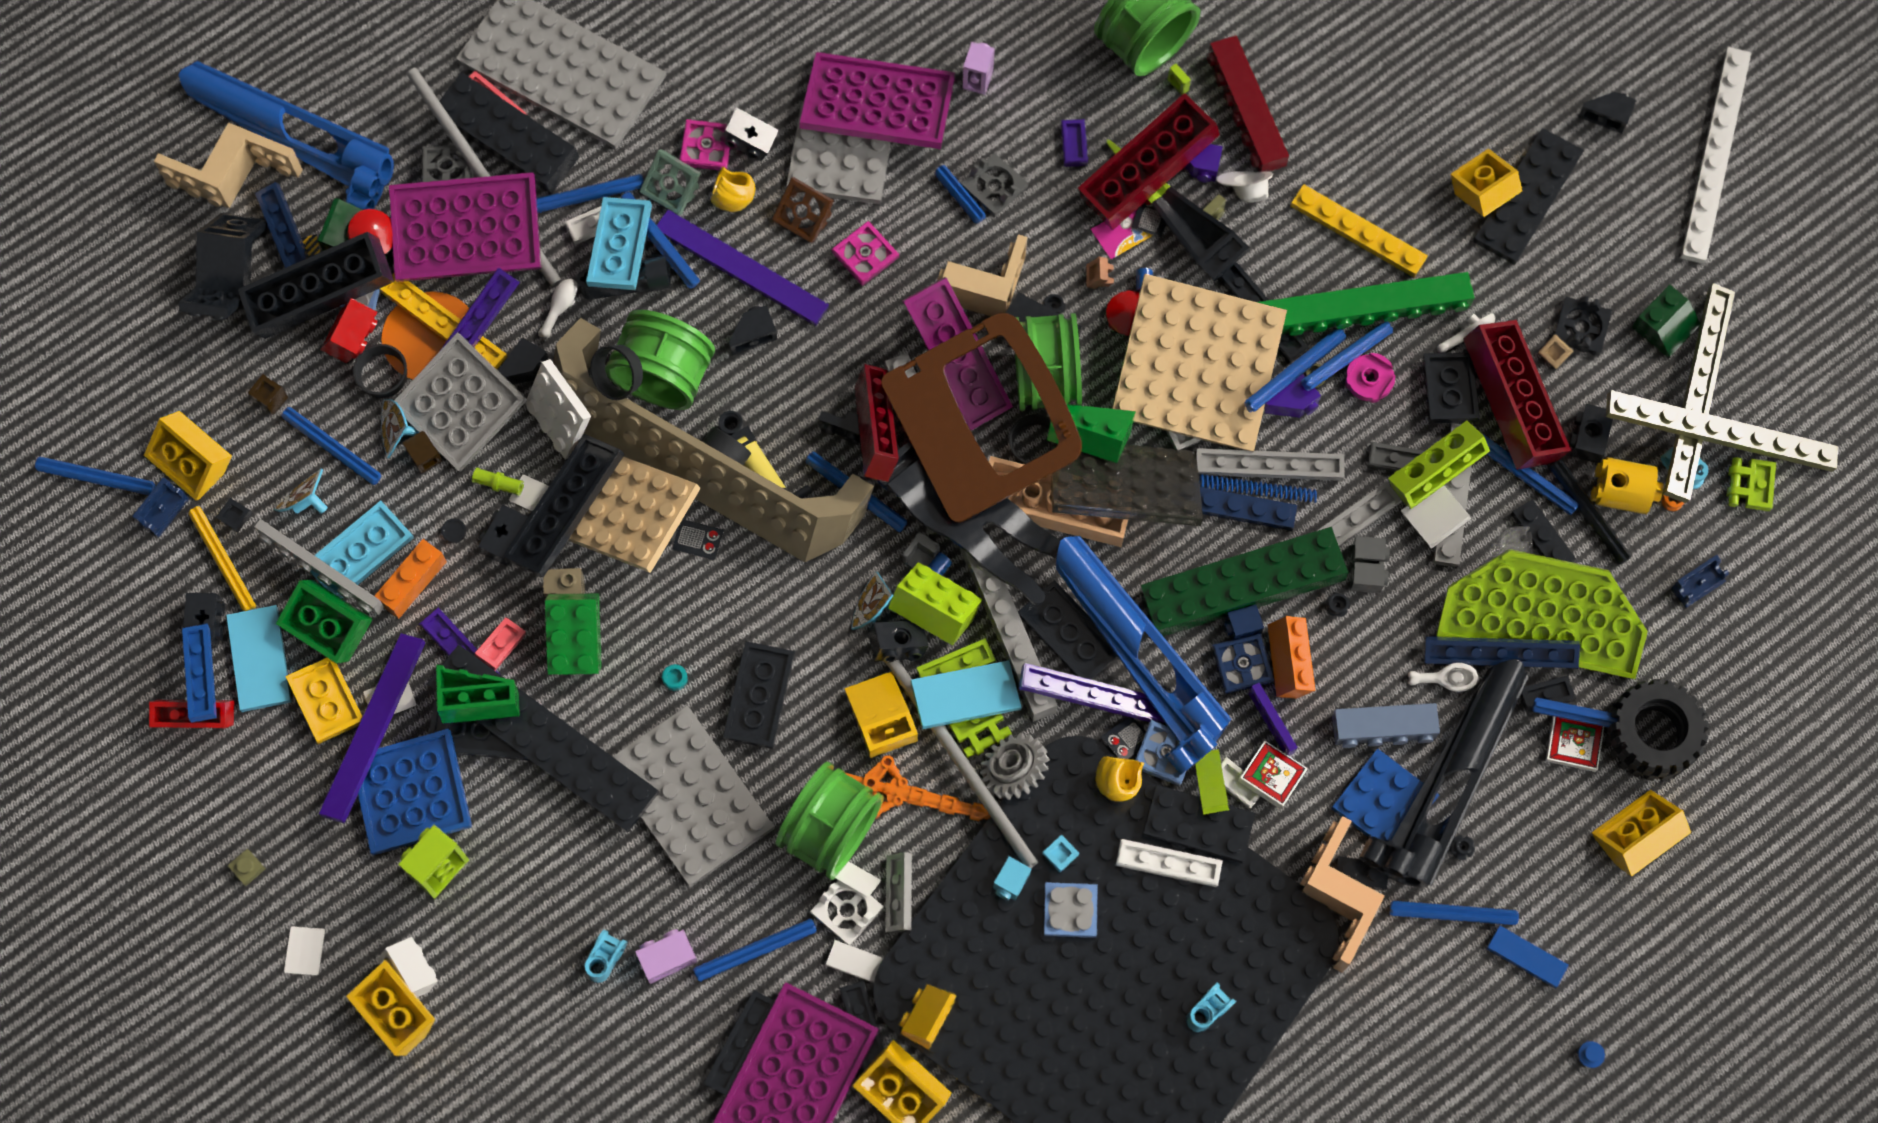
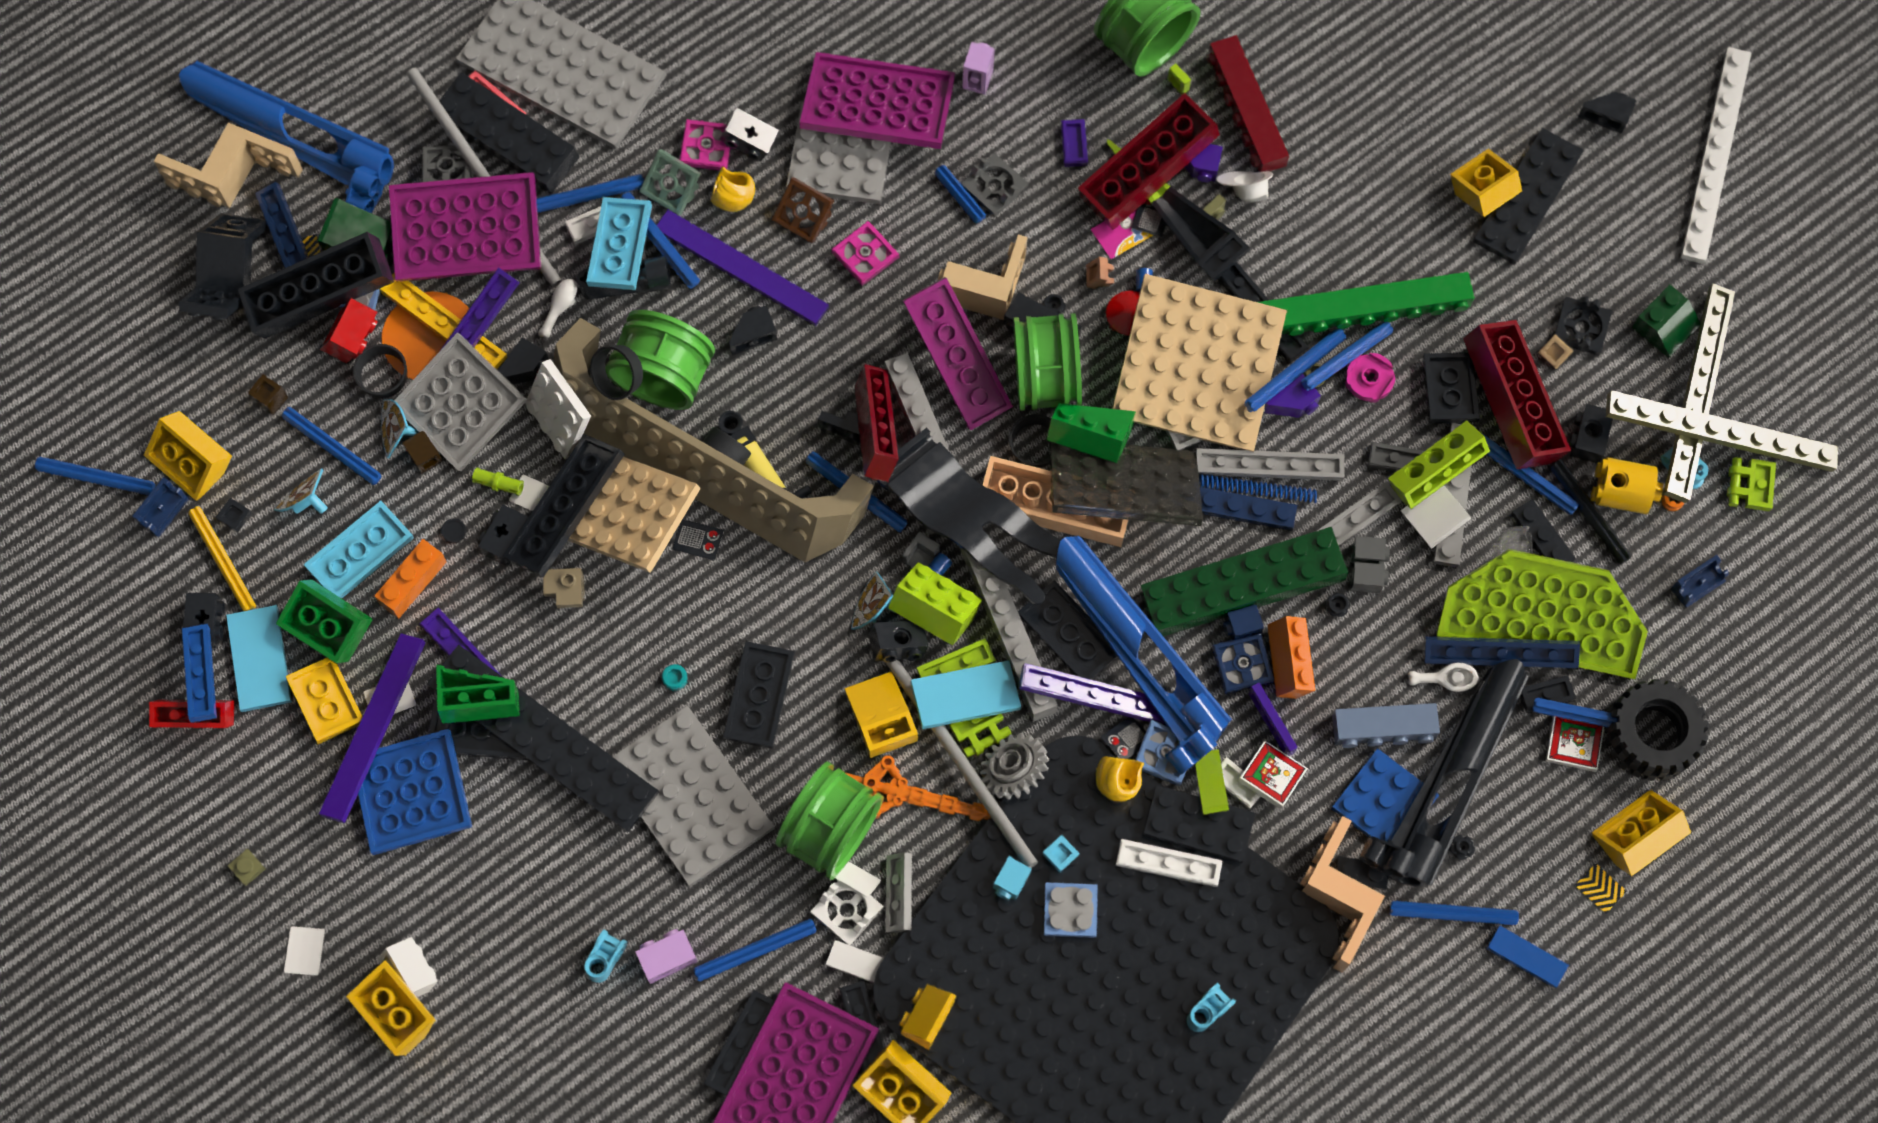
light grey plate [254,519,384,615] -> none
red dish [347,209,393,254] -> none
lime brick [398,825,469,899] -> none
coral plate [475,617,526,671] -> none
green brick [545,593,602,675] -> none
reddish brown door [882,313,1082,523] -> none
yellow plate [1290,185,1428,278] -> none
white piece [1437,313,1495,353] -> none
blue plate [1578,1041,1605,1068] -> none
none -> sticker [1576,864,1627,914]

